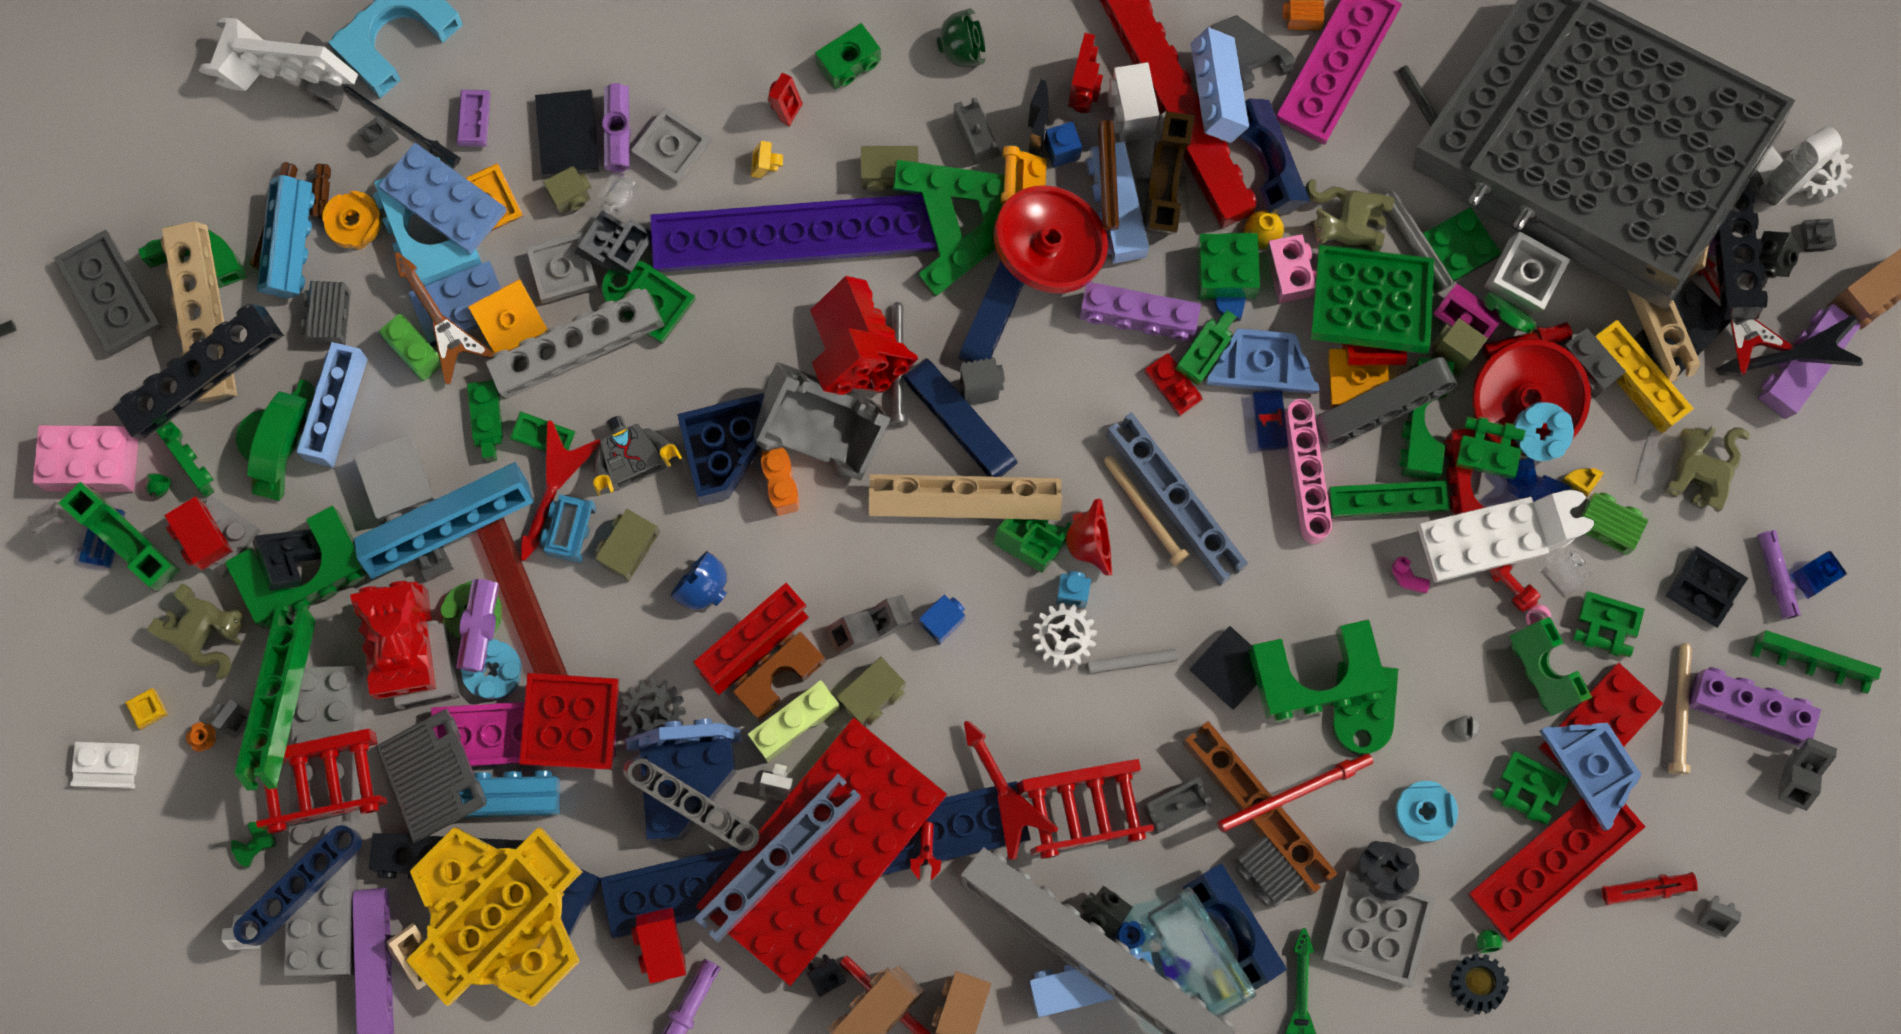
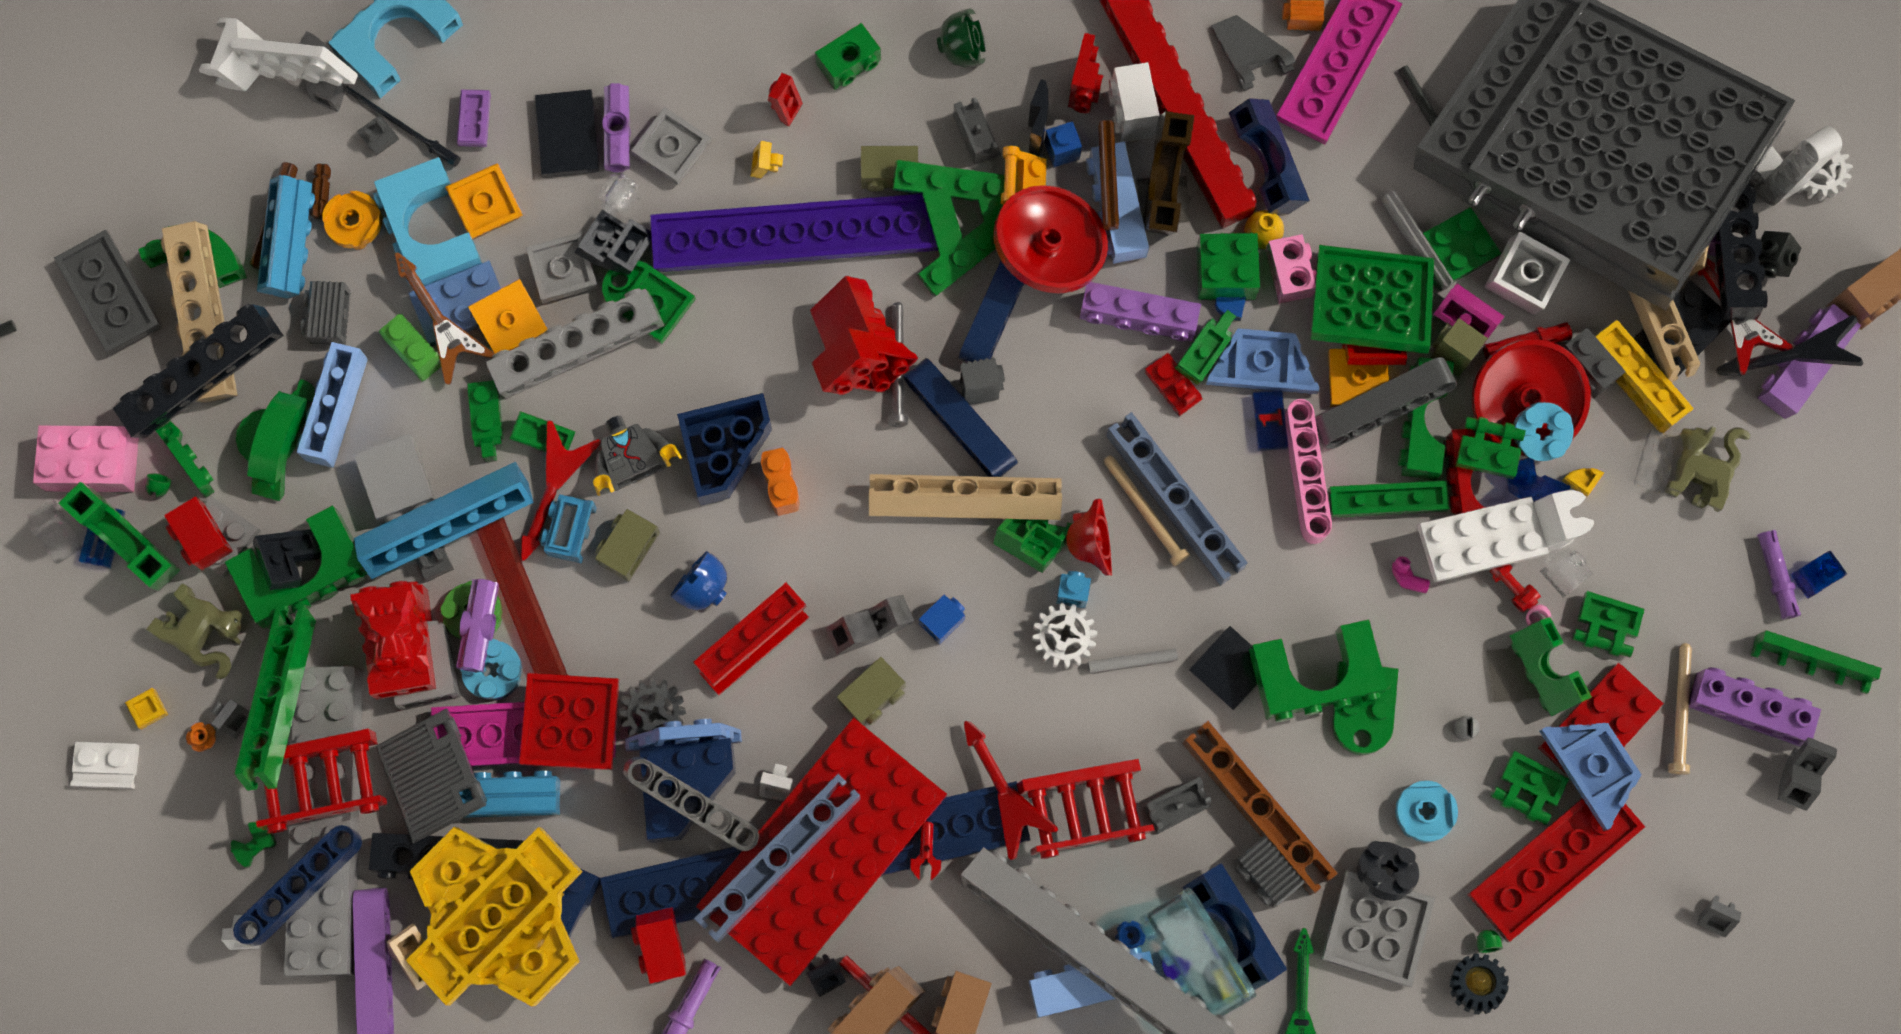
medium blue plate [378,143,507,255] -> none
olive brick [543,166,591,215] -> none
dark orange arch [733,631,826,722] -> none
yellowish green arch [748,680,840,763] -> none
dark grey windscreen [753,362,891,481] -> none
pearl dark grey brick [1080,885,1133,939] -> none
light blue brick [1191,27,1249,143] -> none
red bar [1217,754,1373,832] -> none
olive animal [1305,179,1395,252] -> none
green tile [1483,292,1537,334] -> none
bright green brick [1579,492,1649,555] -> none
red pin [1601,872,1698,905] -> none
black slope [1666,546,1748,628] -> none
dark grey tile [1801,219,1837,251] -> none

